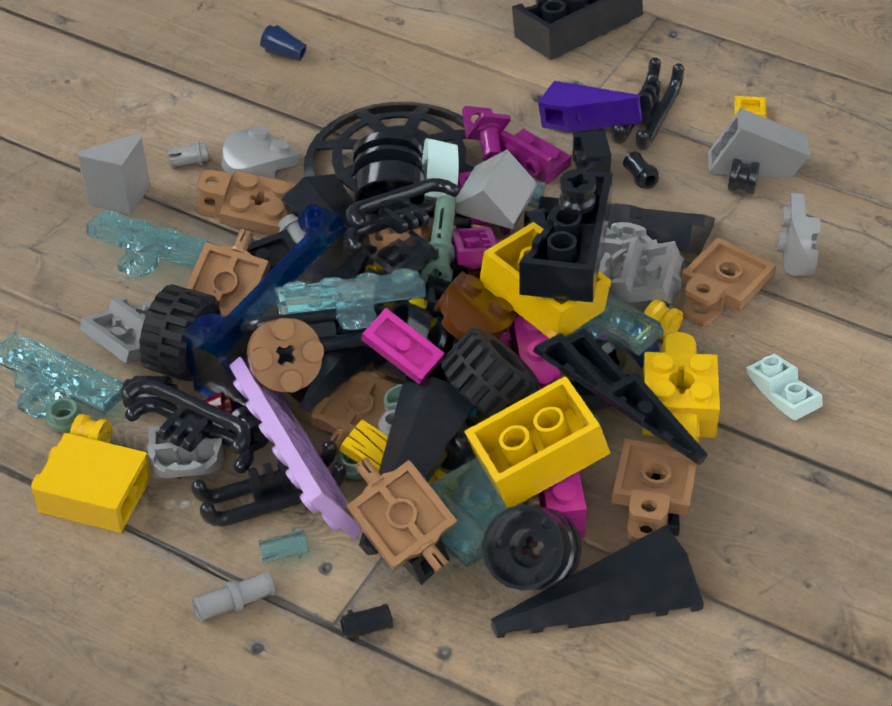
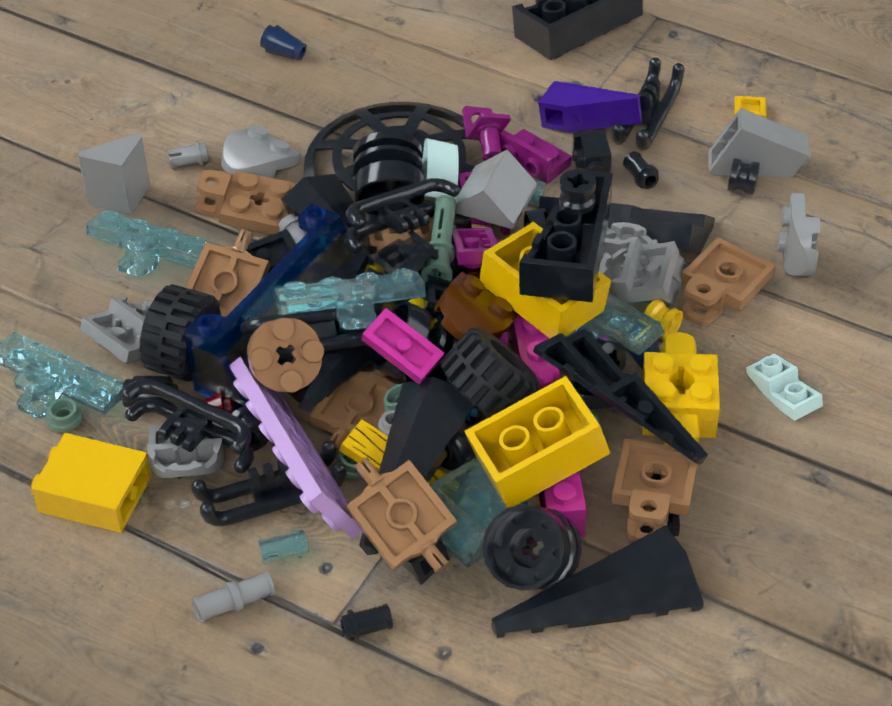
yellow wheel [70,414,113,443] -> none

